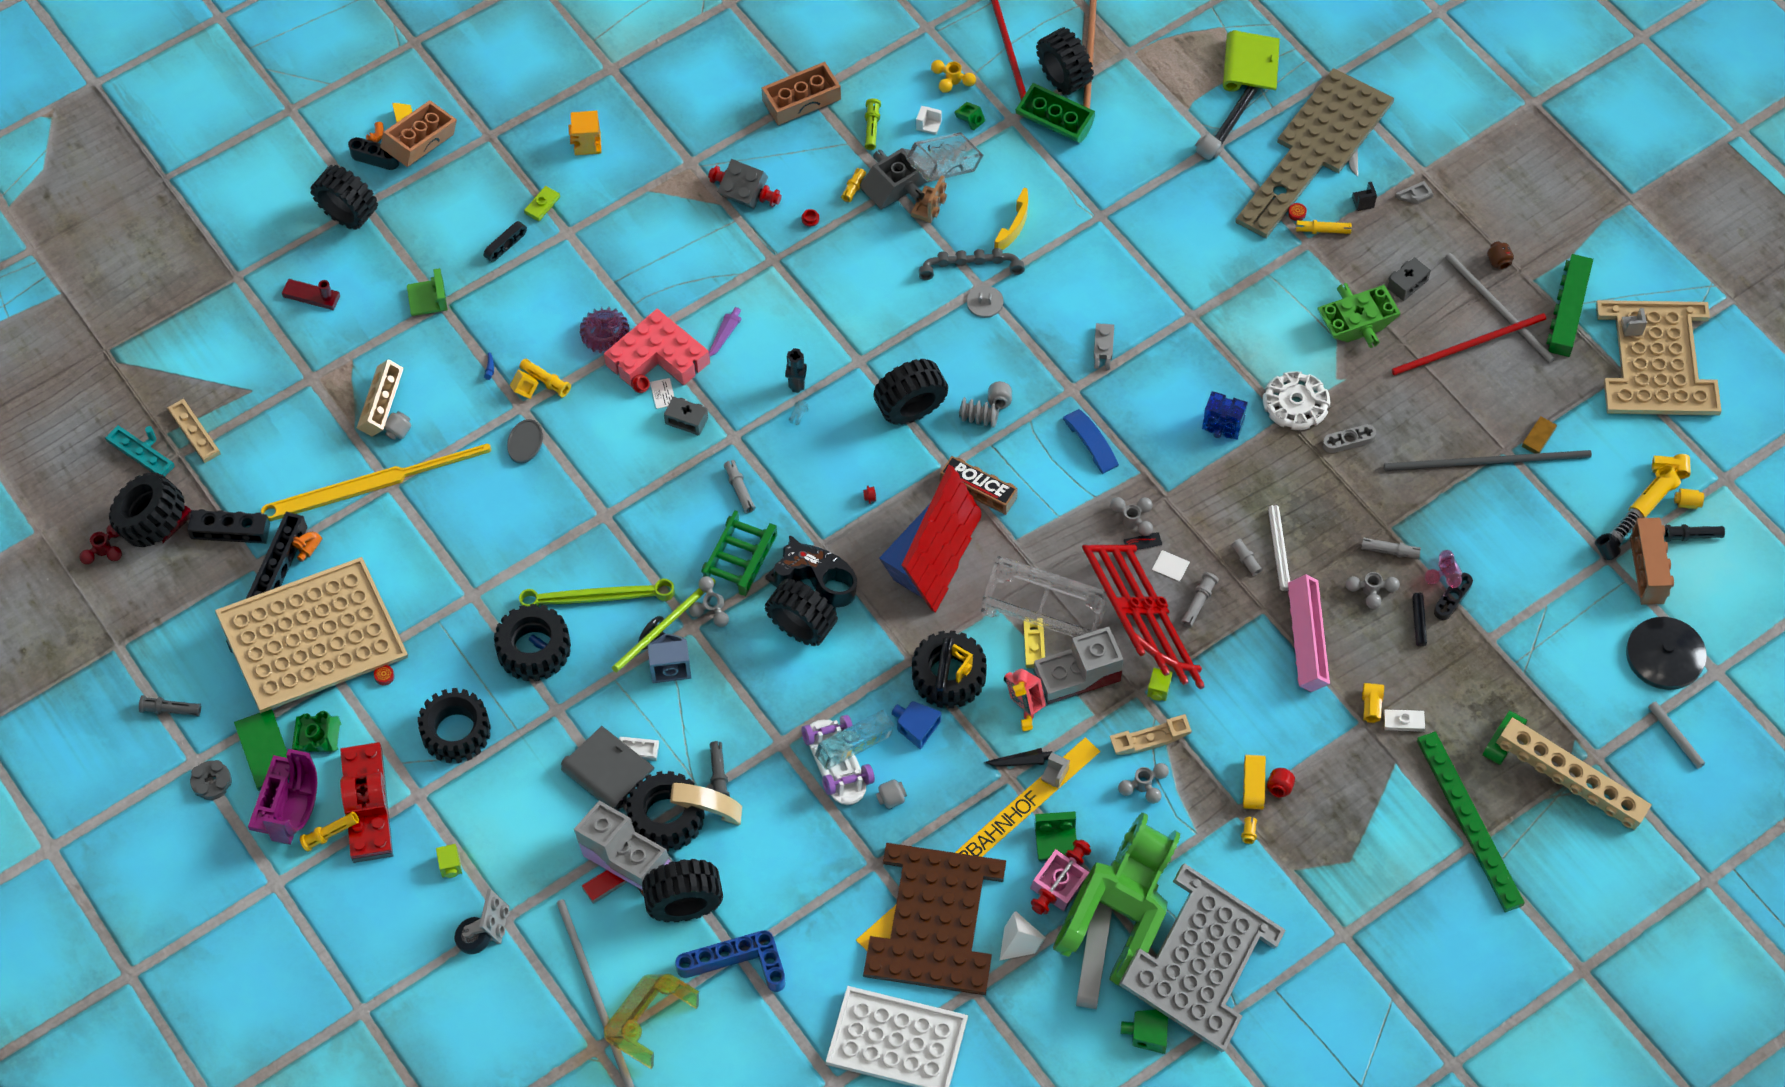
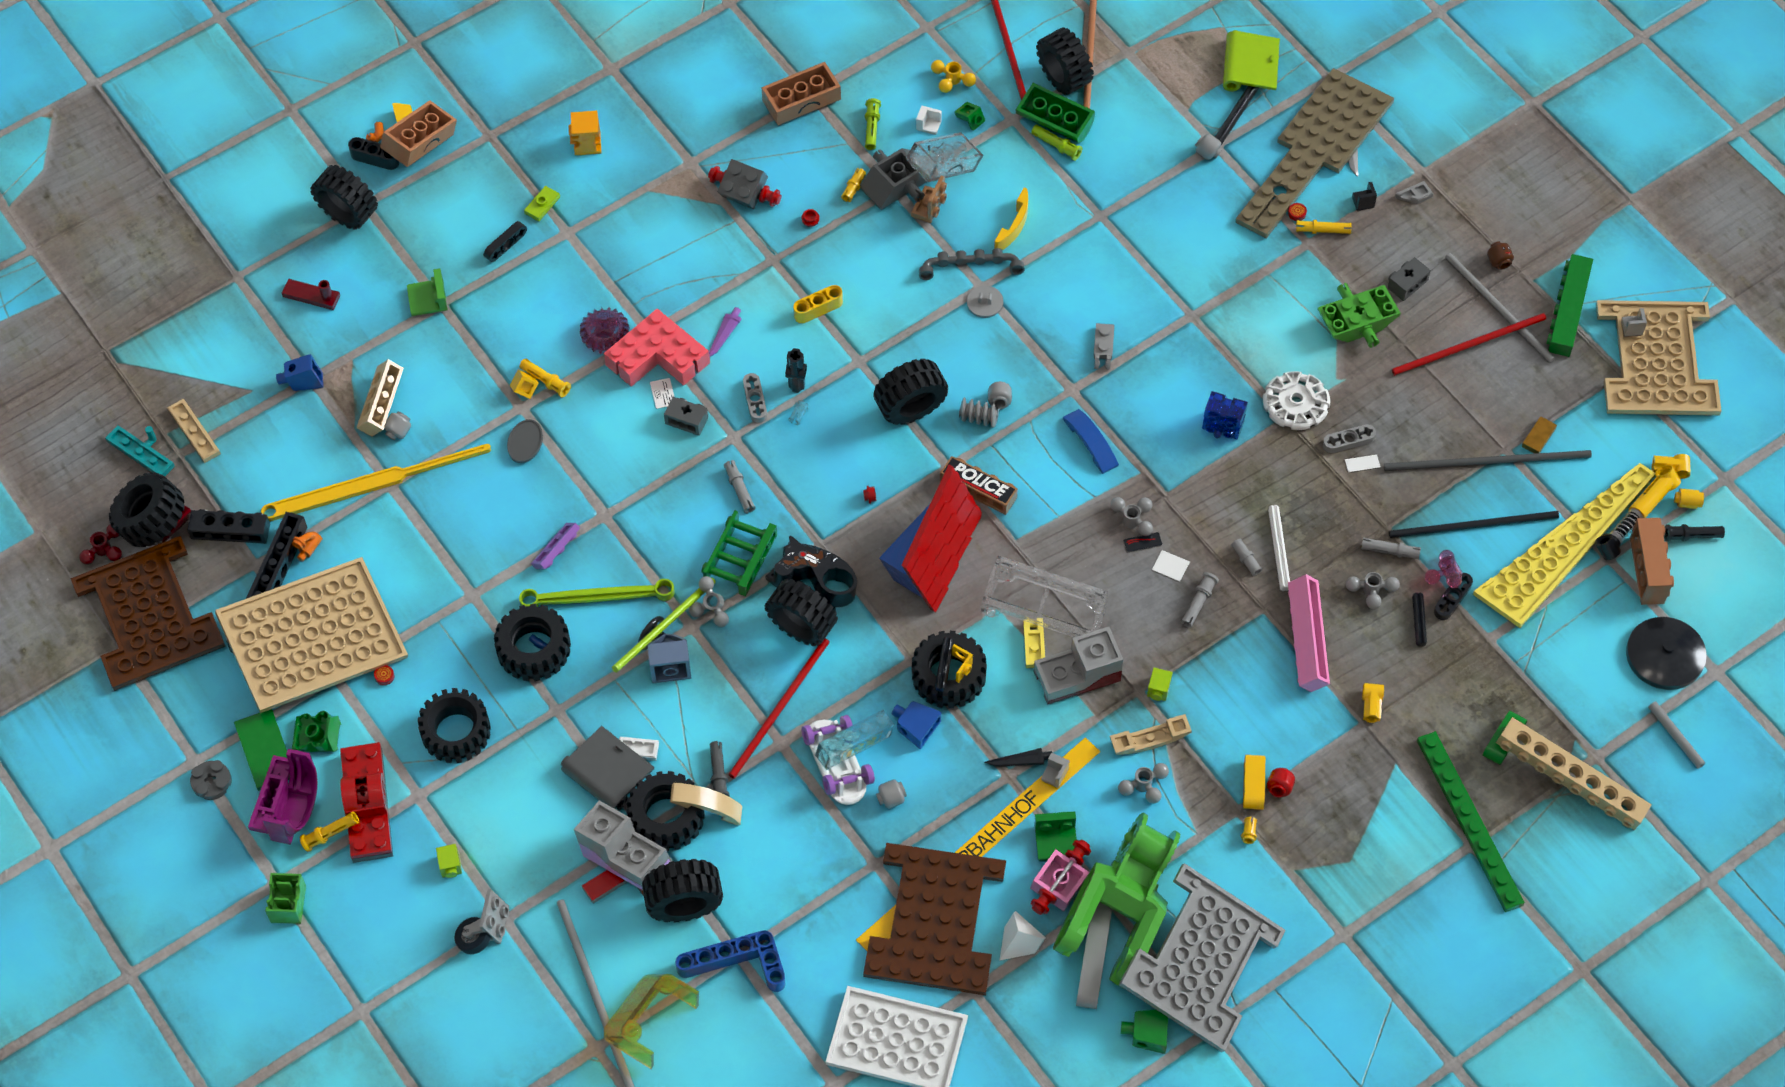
dark grey pin [139,695,201,716] -> none
blue helmet [484,352,494,380] -> none
red plate [632,374,650,393] -> none
coral torso [1004,669,1046,731] -> none
red piece [1082,545,1205,689] -> none
white plate [1384,710,1425,732] -> none
none -> reddish brown piece [70,536,226,691]
none -> bright green piece [265,873,306,924]
none -> blue torso [276,354,323,391]
none -> medium lavender plate [531,523,580,569]
none -> red piece [728,638,830,779]
none -> light grey beam [743,373,767,423]
none -> yellow beam [793,285,843,323]
none -> lime pin [1031,124,1083,161]
none -> white sticker [1345,455,1380,472]
none -> black piece [1389,511,1559,538]
none -> light yellow wing [1473,463,1655,628]

